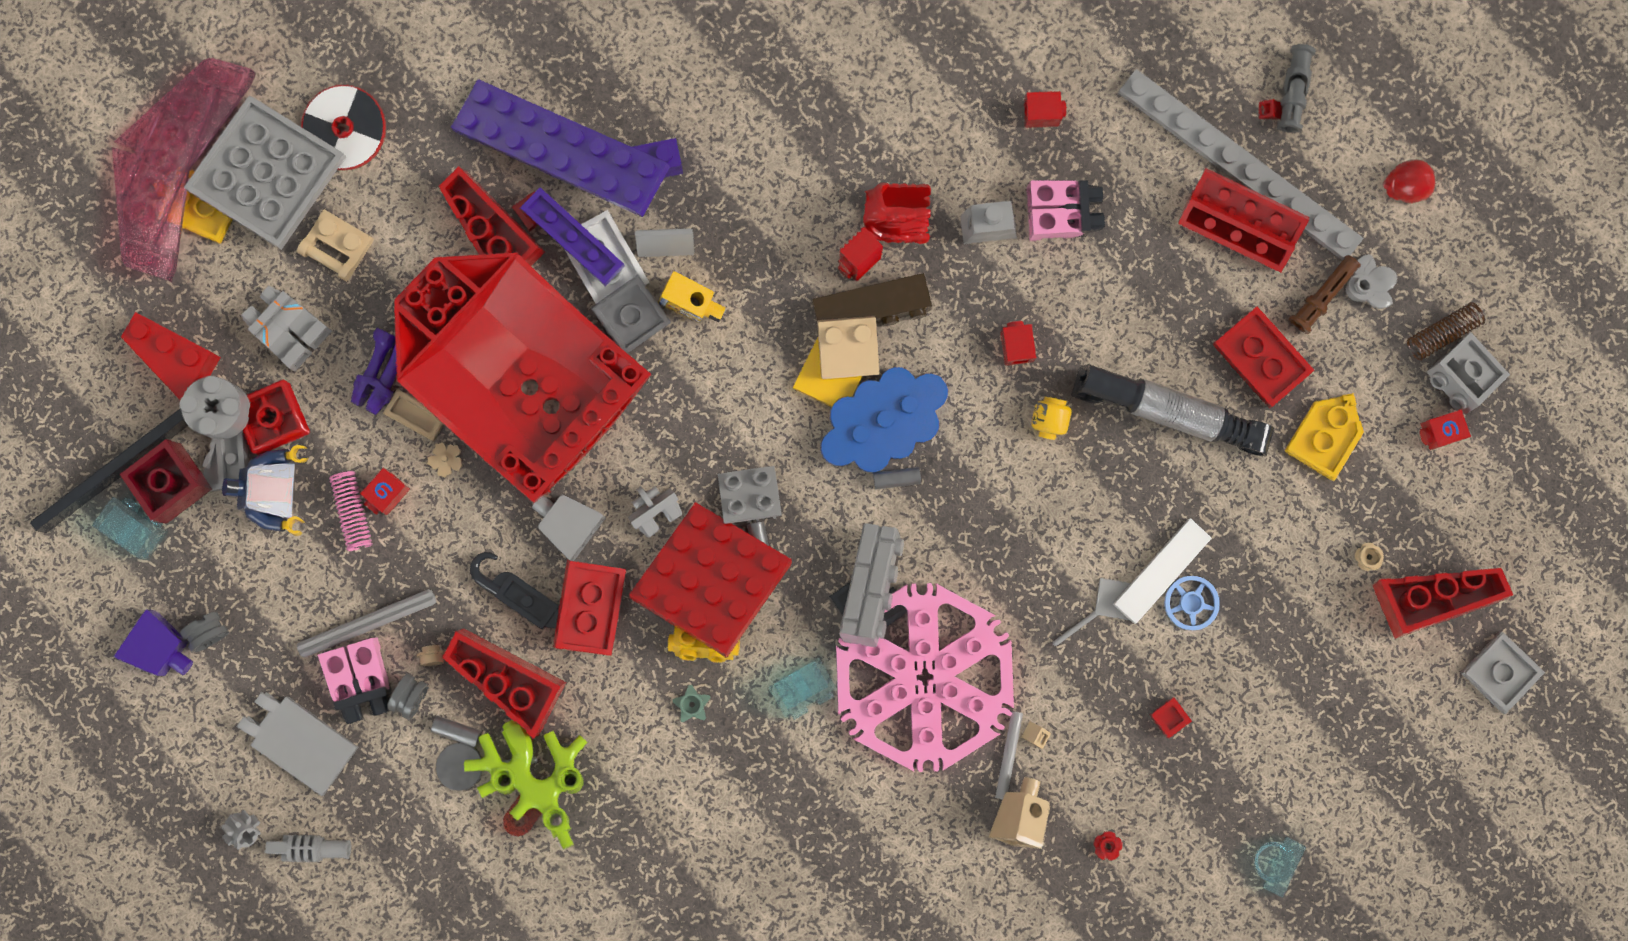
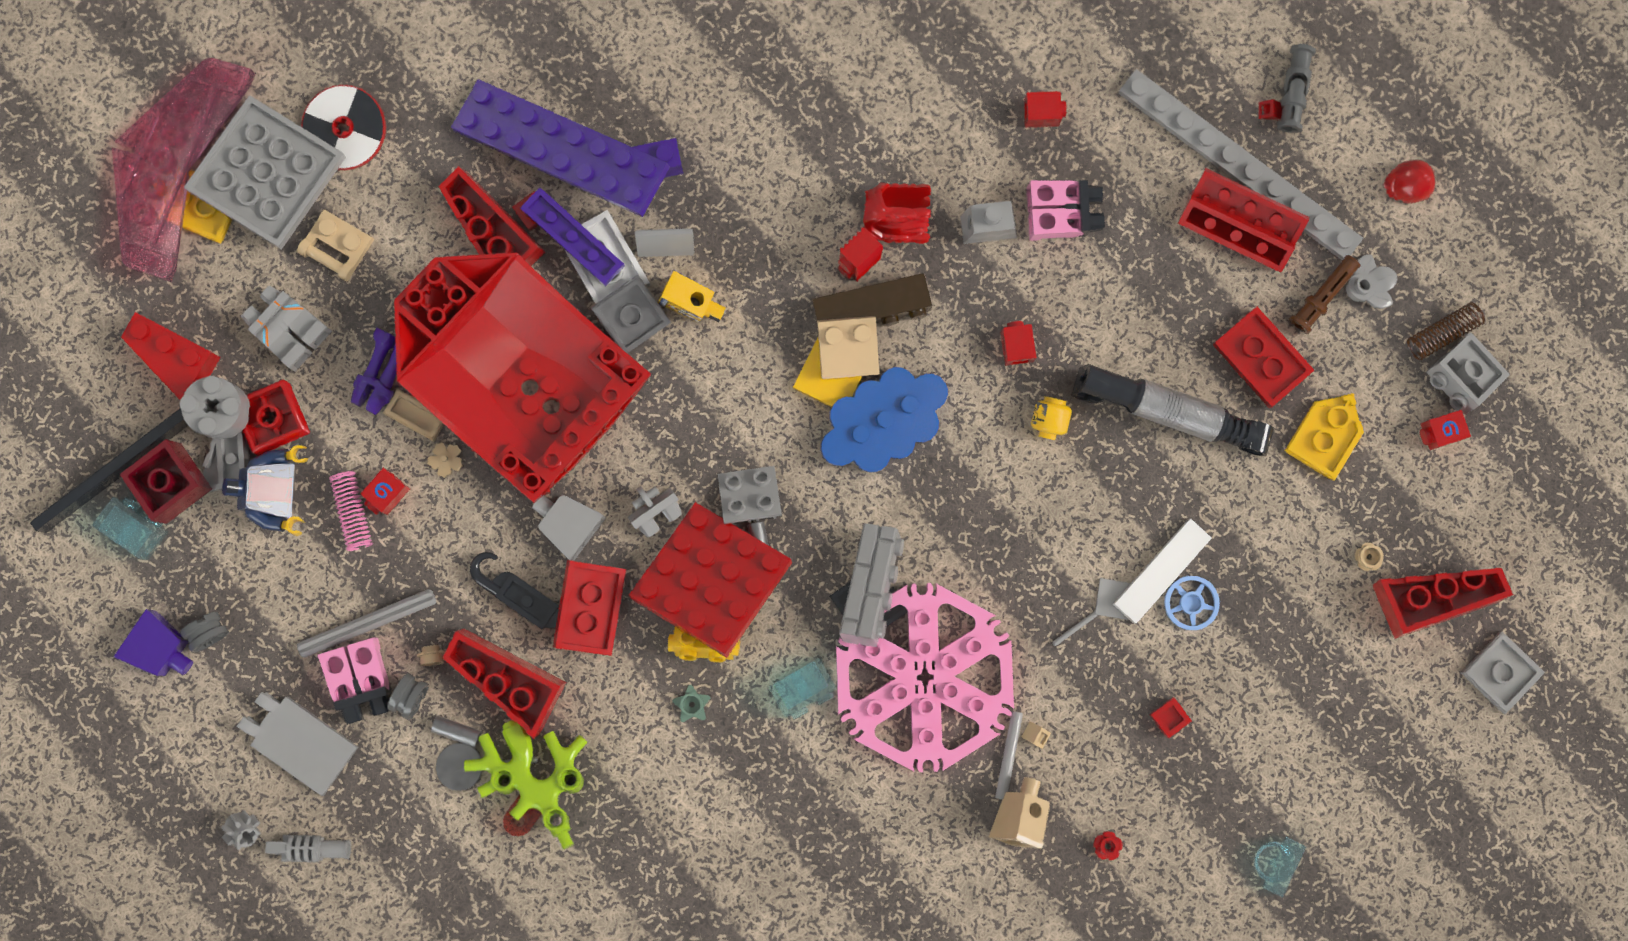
flat silver axle [873,467,921,490] -> none

